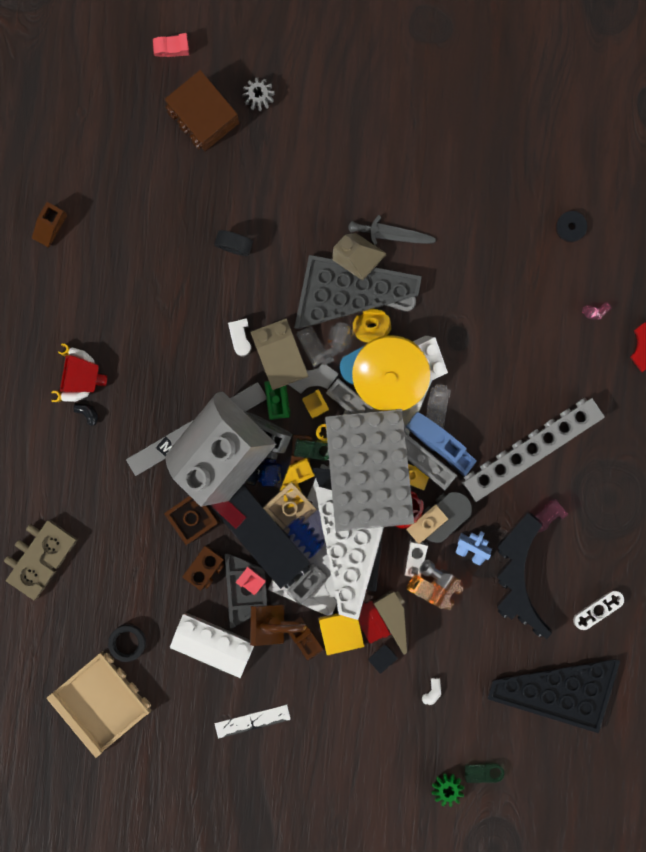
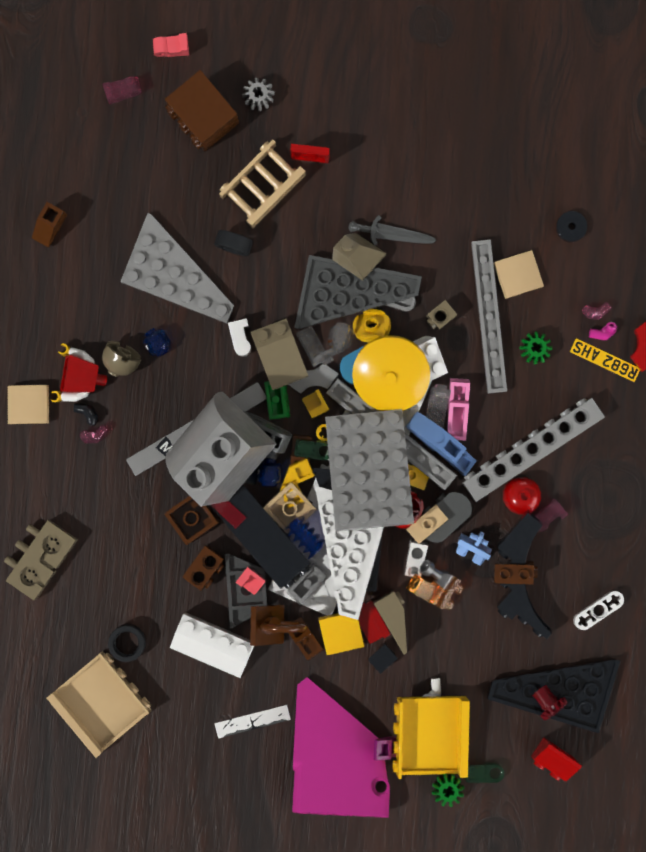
none -> tan slope [8,385,49,424]
none -> clear pink arm [80,424,109,443]
none -> dark tan cylinder [102,341,142,377]
none -> clear pink leg [103,76,142,105]
none -> light grey wing [120,213,234,324]
none -> clear blue head [143,328,171,357]
none -> tan fence [219,140,306,229]
none -> red tile [290,144,330,163]
none -> dark pink panel [292,677,390,818]
none -> magenta slope [374,736,396,761]
none -> yellow panel [393,696,470,779]
none -> dark tan brick [426,300,457,331]
none -> bright pink slope [447,378,470,441]
none -> light grey plate [471,240,507,394]
none -> tan slope [493,250,544,299]
none -> reddish brown bracket [494,561,538,585]
none -> red cylinder [503,477,541,515]
none -> green gear [519,332,552,365]
none -> red slope [531,737,582,781]
none -> dark red gear [533,685,567,720]
none -> yellow sticker [570,338,640,382]
none -> dark pink arm [589,322,617,340]

